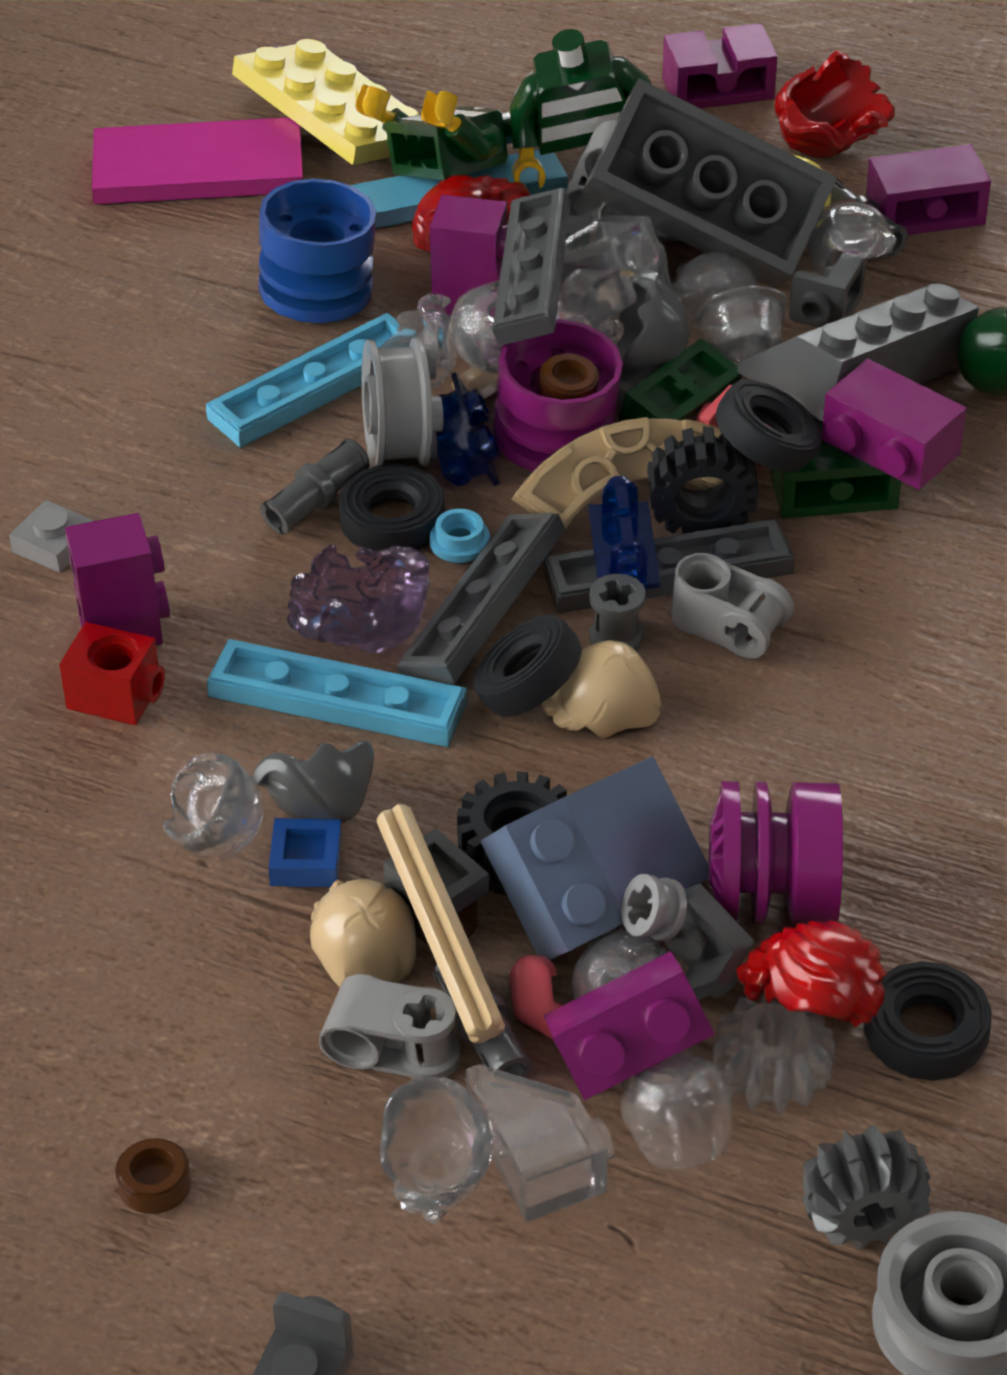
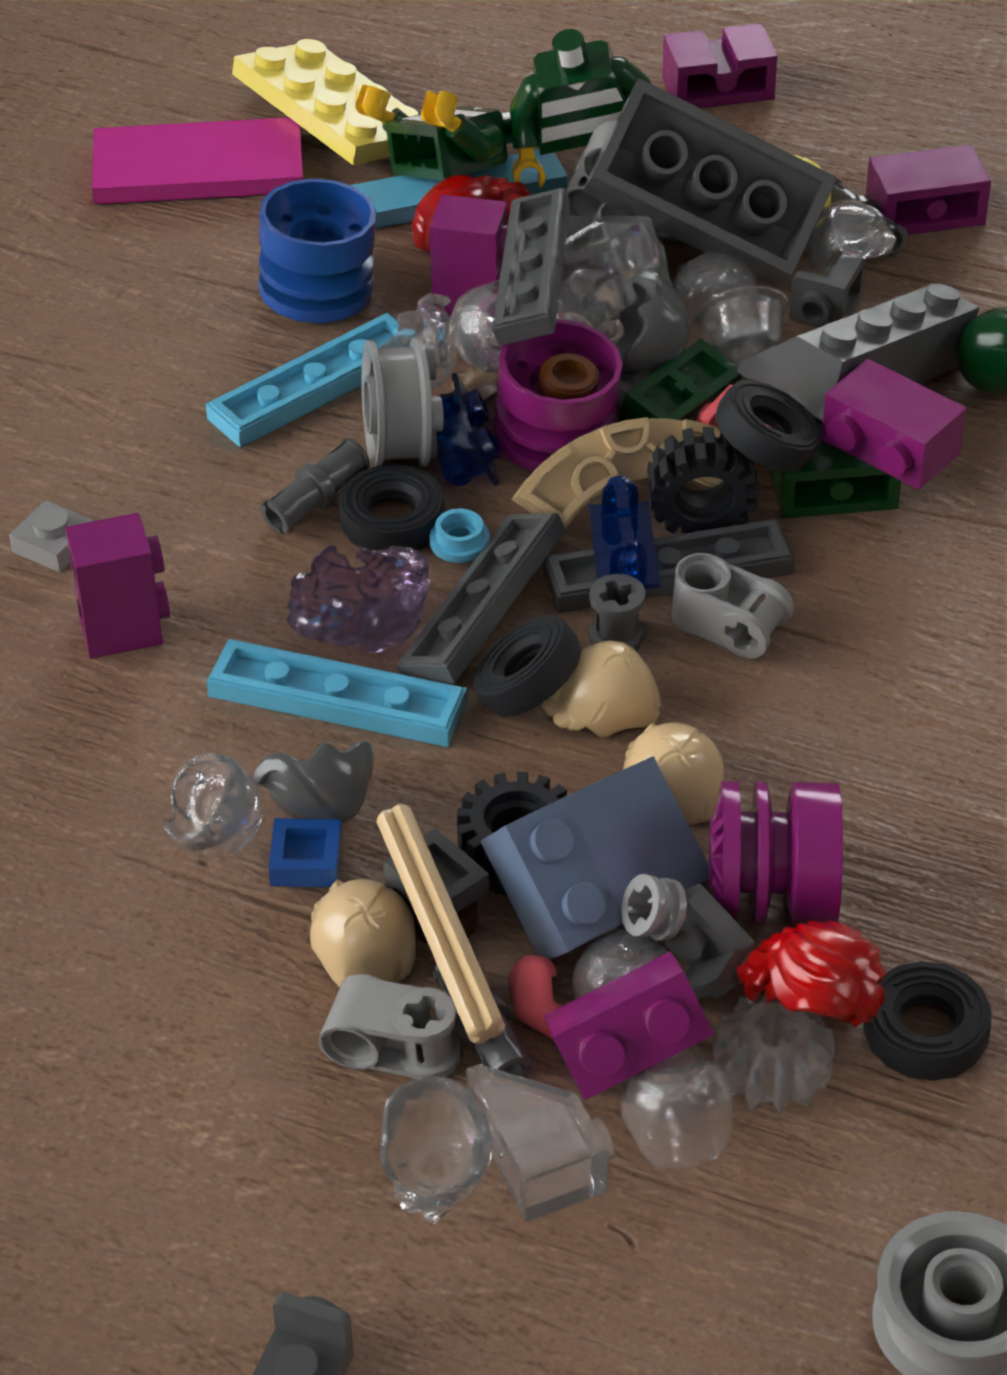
red brick [59,622,165,725] -> none
reddish brown tile [115,1138,191,1214] -> none
red hair [774,50,895,158] -> none
dark grey gear [802,1125,931,1250] -> none
none -> tan hair [623,722,724,825]

